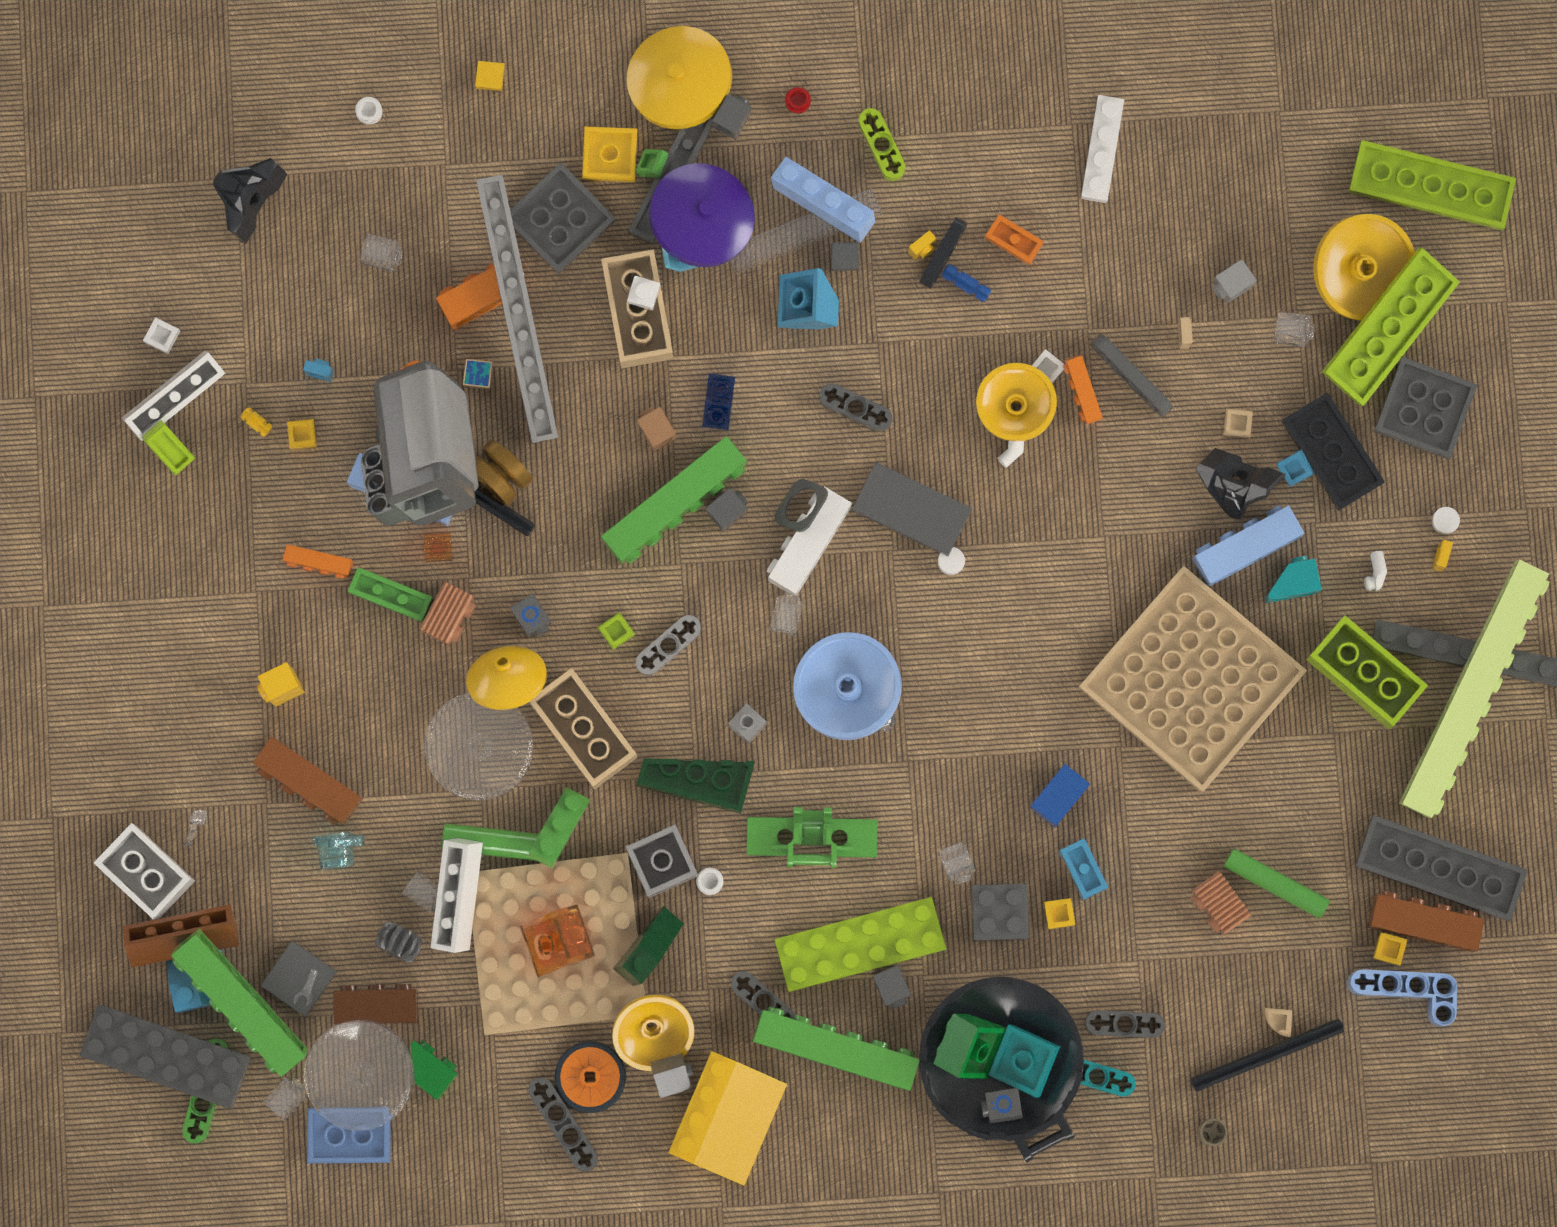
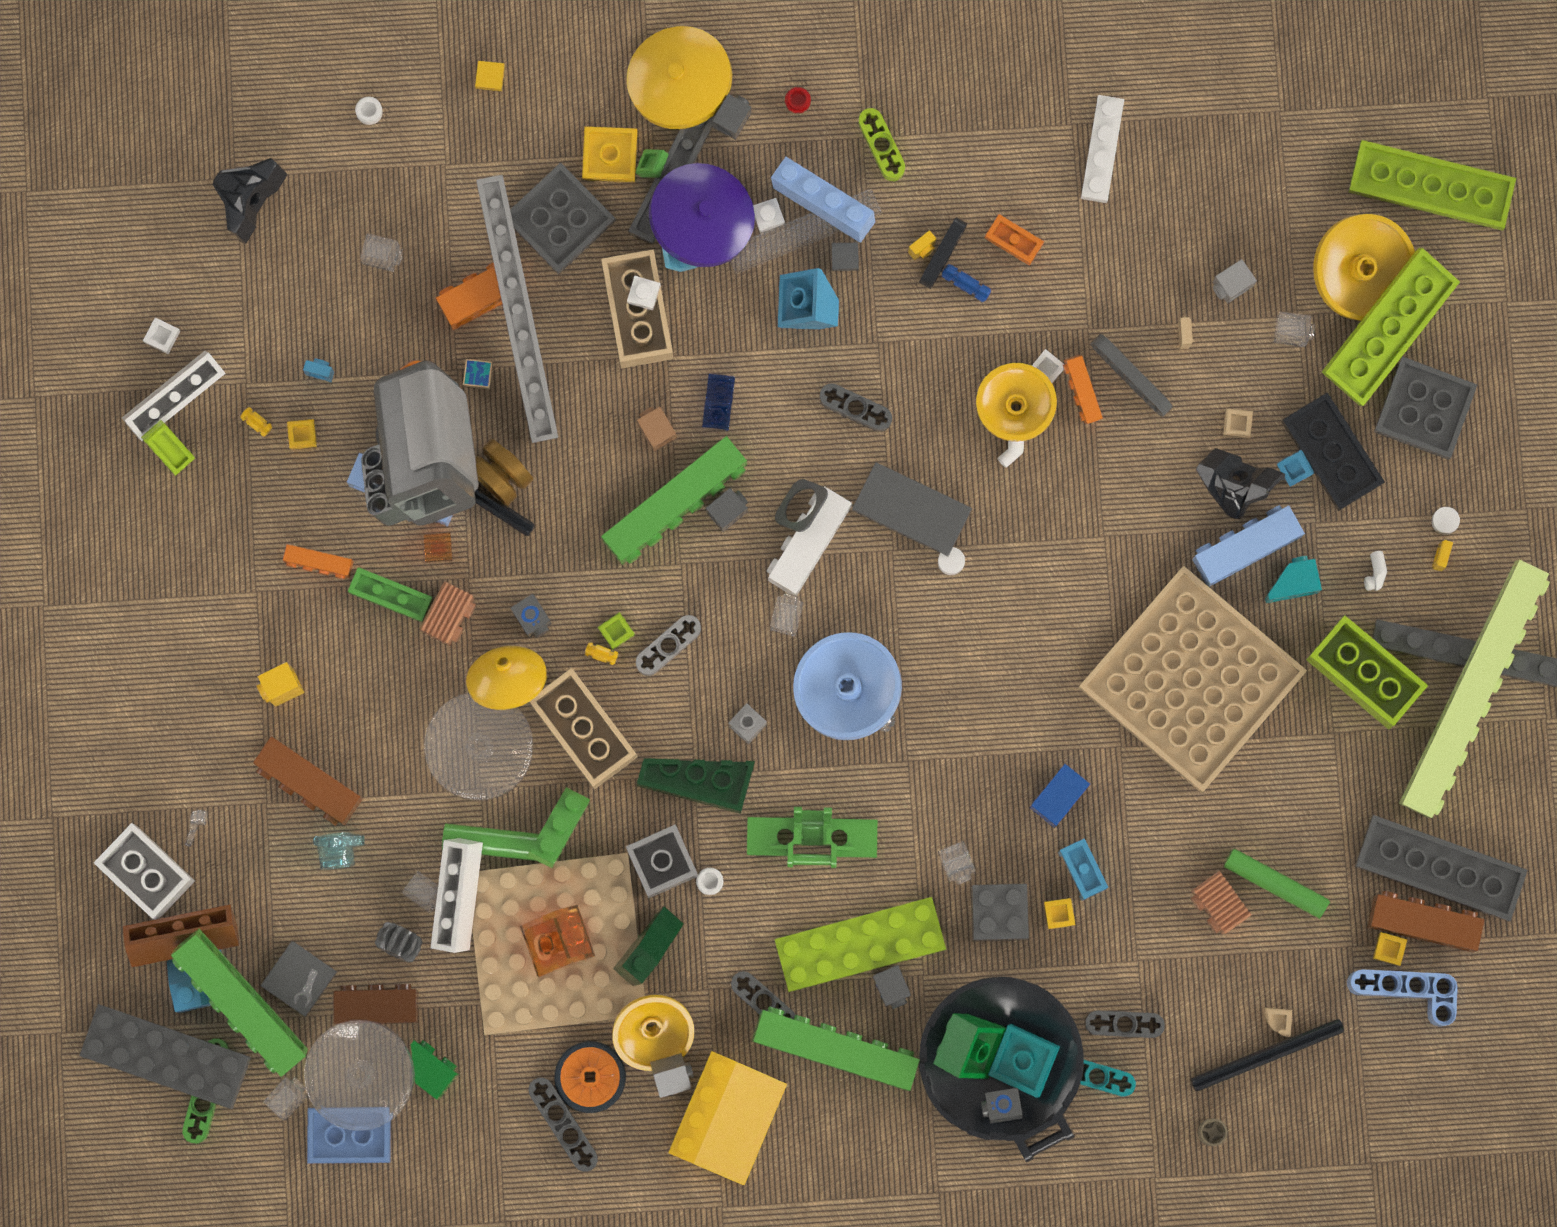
none -> yellow piece [585,642,618,665]
none -> white plate [753,198,785,233]

